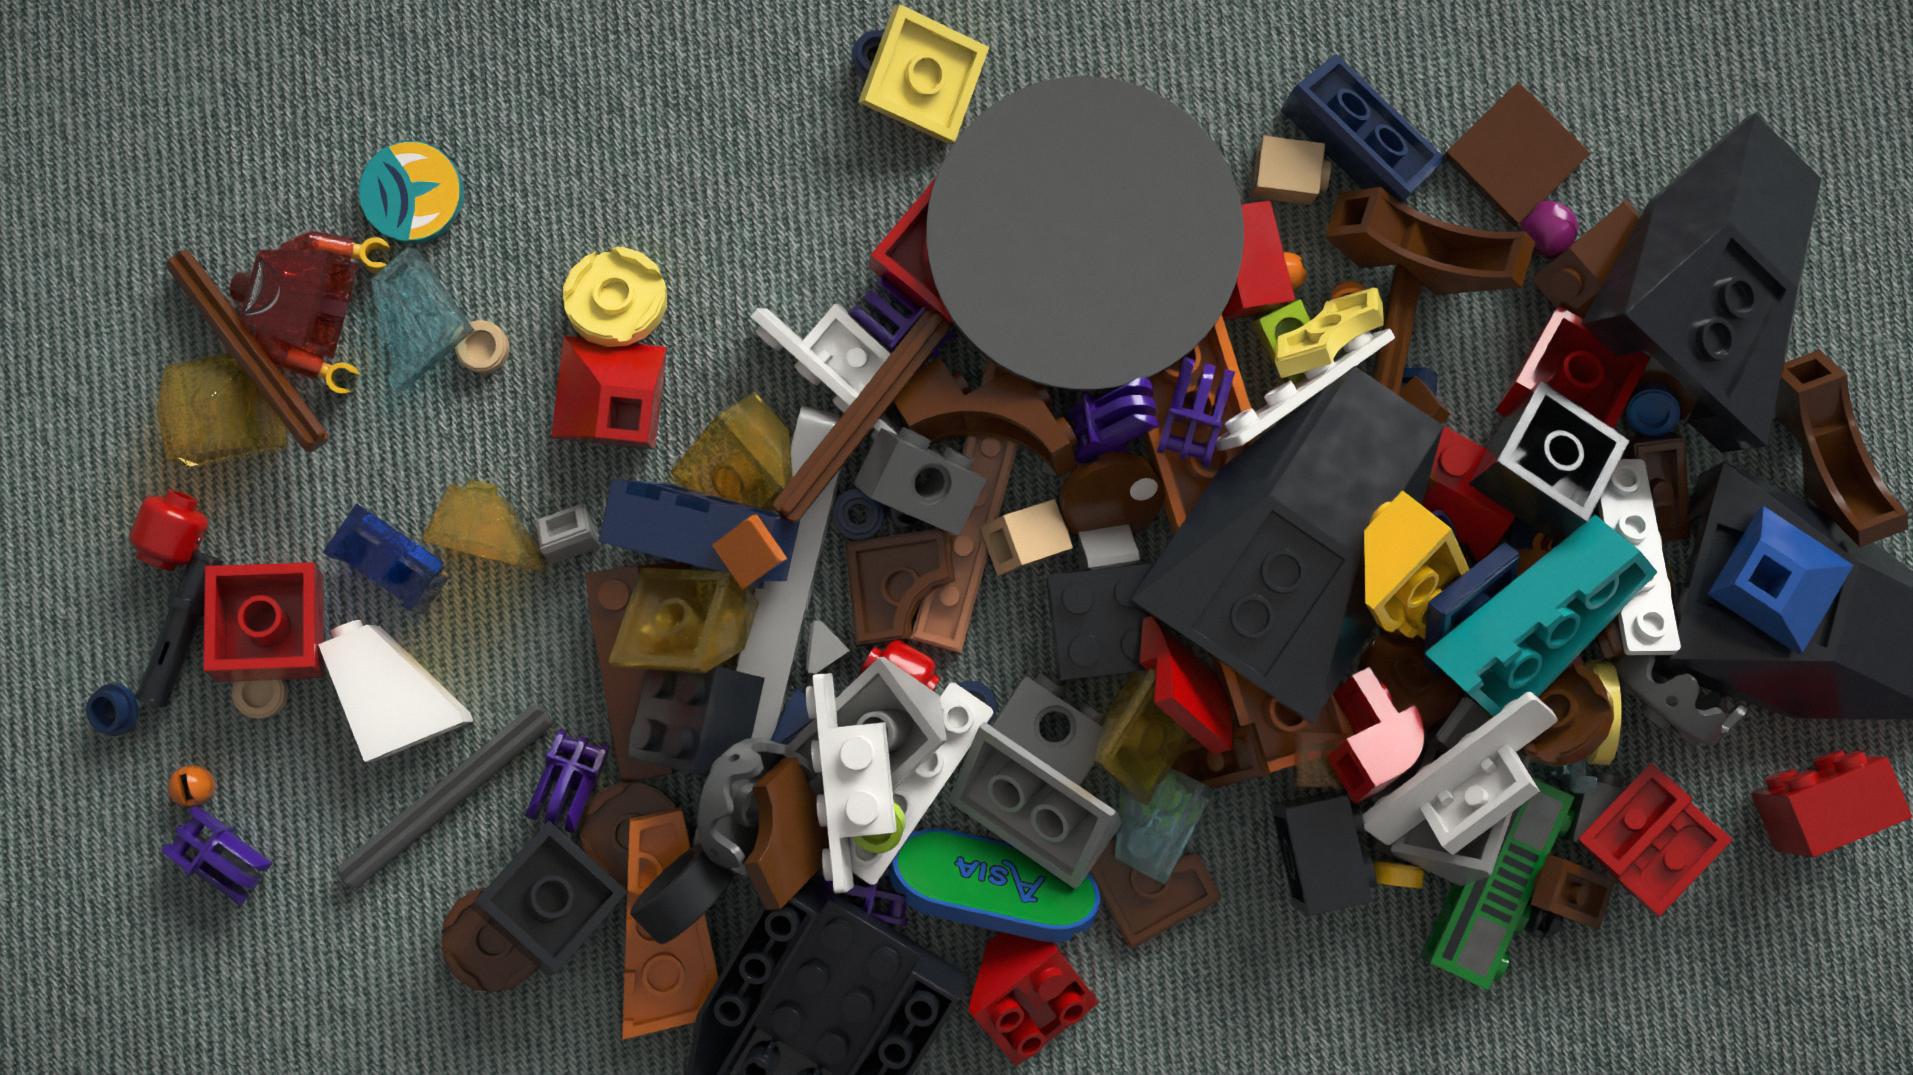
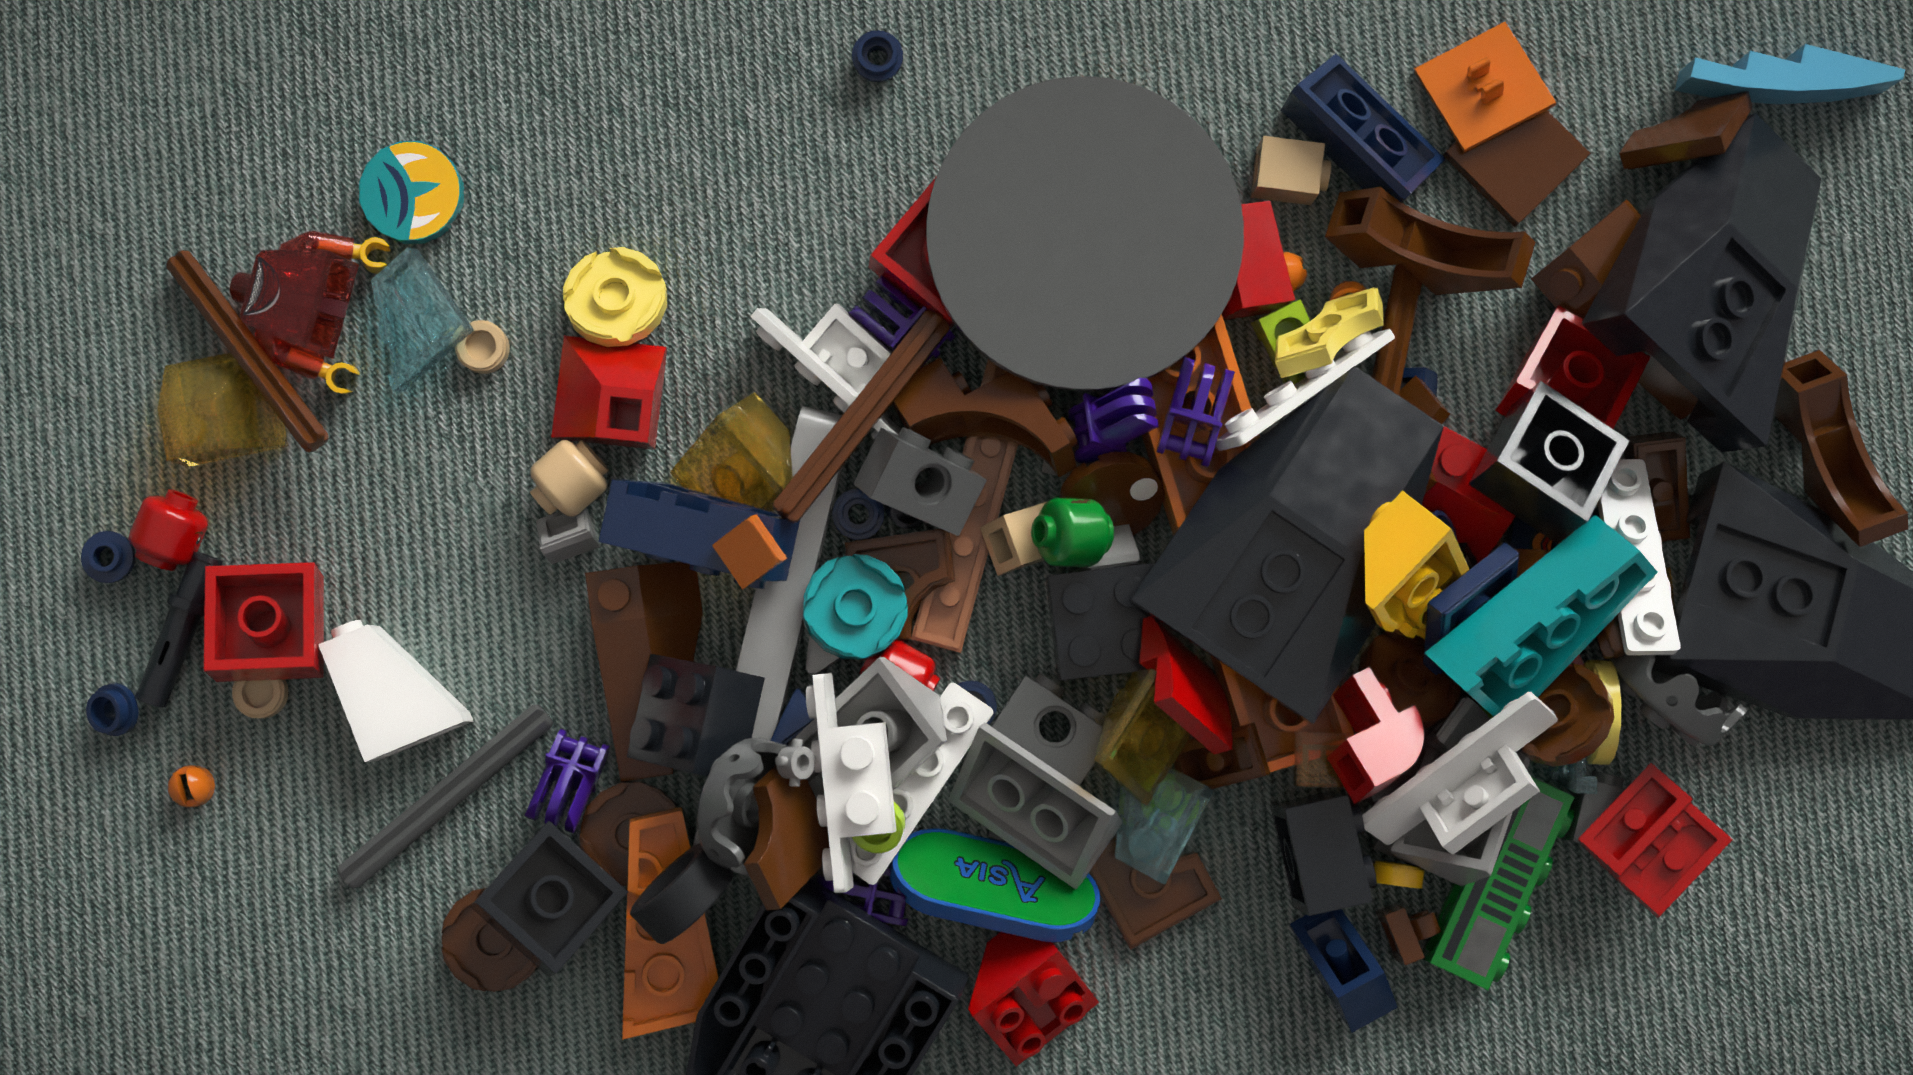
dark purple arm [161,806,273,906] -> none
clear blue window [322,503,449,614] -> none
clear yellow slope [422,479,547,574] -> none
clear yellow slope [608,568,760,673] -> none
light yellow tile [858,5,989,144] -> none
magenta piece [1519,201,1579,259] -> none
black hinge [1523,896,1563,939] -> none
reddish brown plate [1530,854,1616,930] -> none
blue tile [1626,382,1680,436] -> none
blue slope [1708,506,1854,654] -> none
red brick [1751,749,1913,857] -> none
none -> dark blue plate [81,531,136,583]
none -> tan head [530,440,609,517]
none -> light grey piece [775,739,815,787]
none -> teal tile [803,554,908,660]
none -> green head [1031,498,1114,567]
none -> dark blue slope [1290,909,1398,1033]
none -> reddish brown tile [1376,903,1441,965]
none -> orange piece [1414,22,1556,153]
none -> reddish brown tile [1619,91,1753,170]
none -> medium azure slope [1675,44,1905,104]

